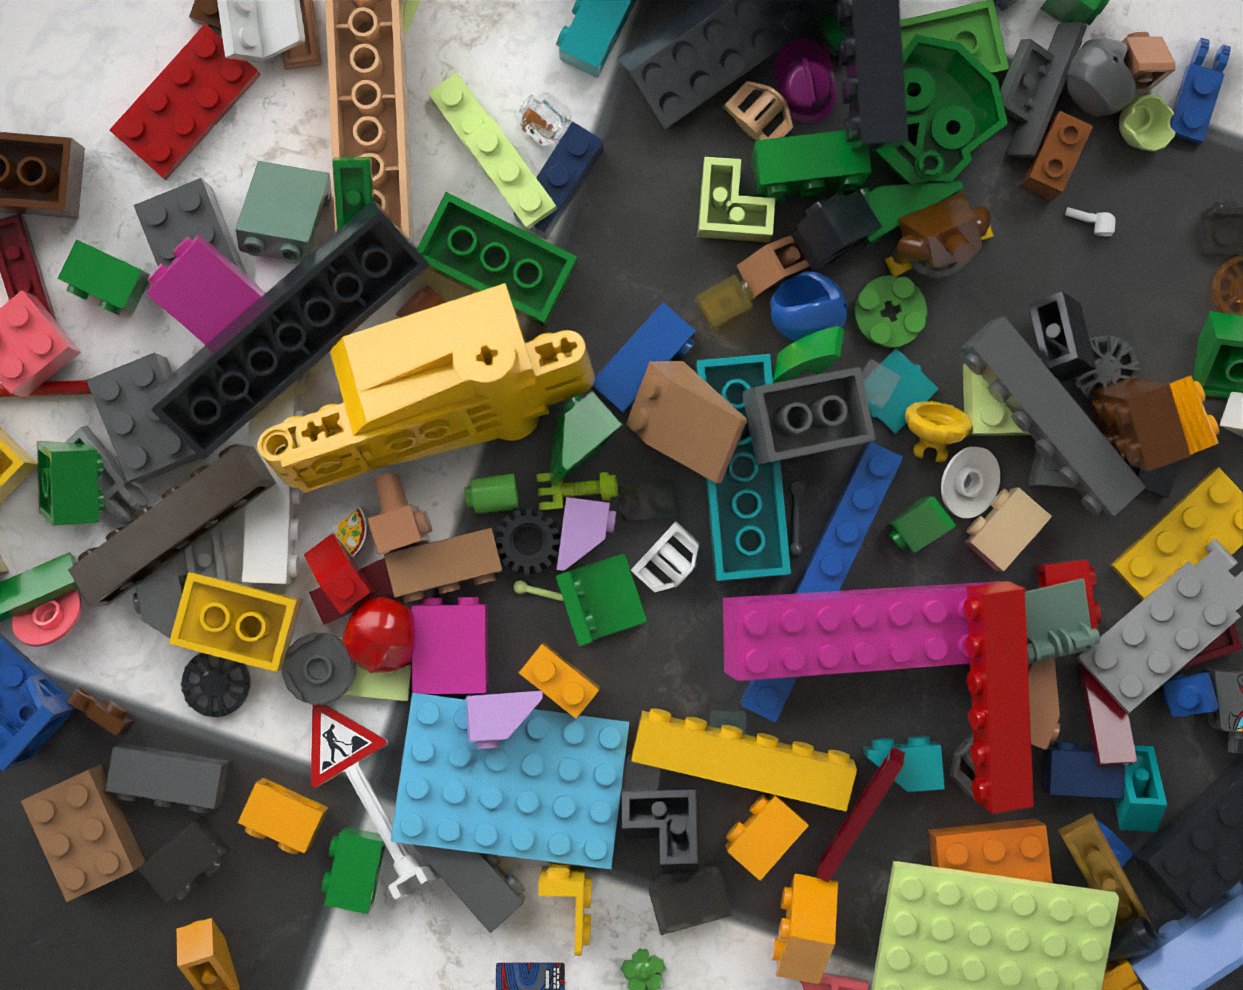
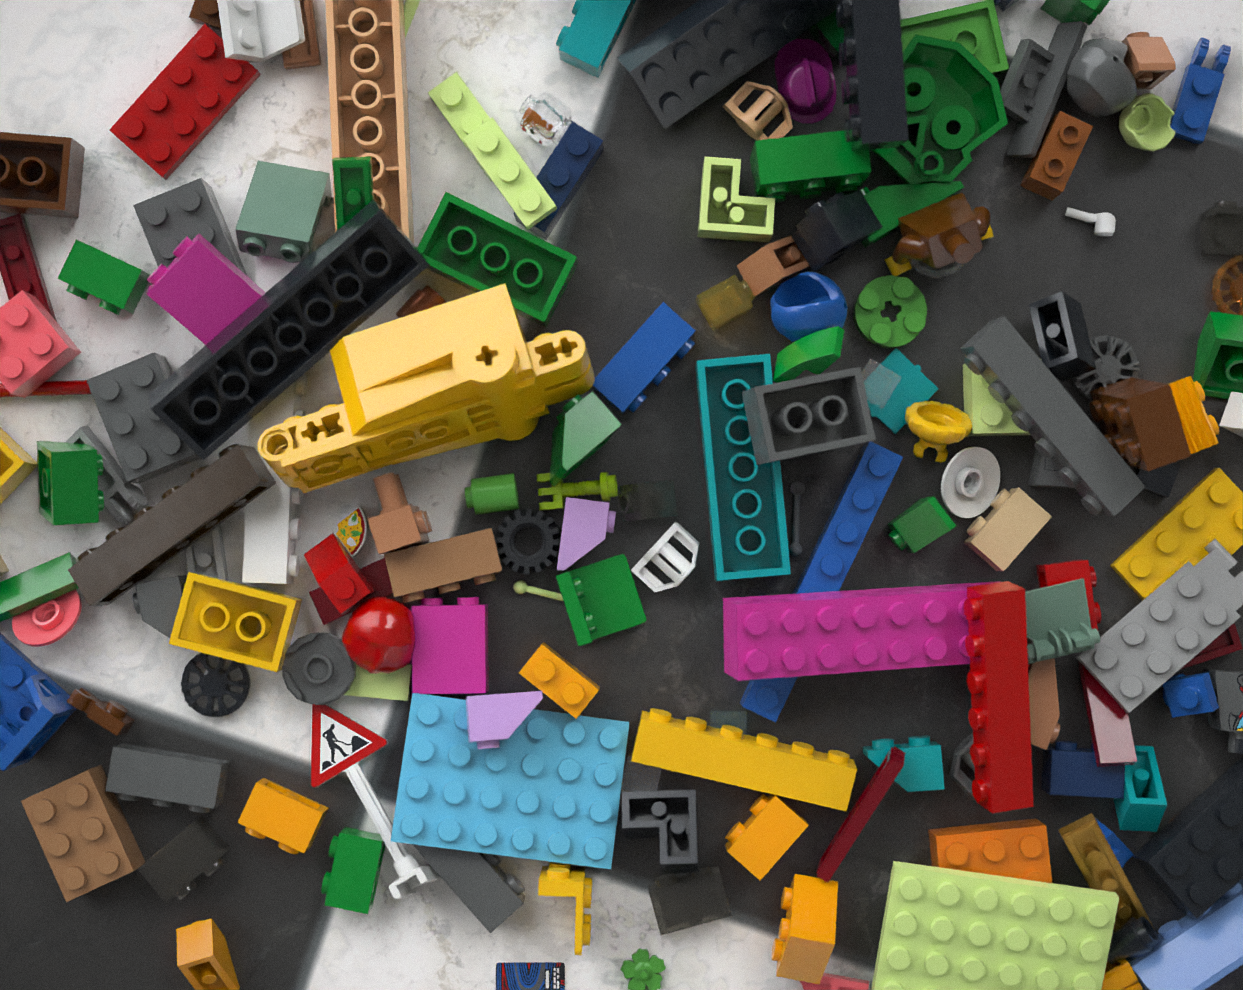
medium nougat slope [626,361,747,483] -> none

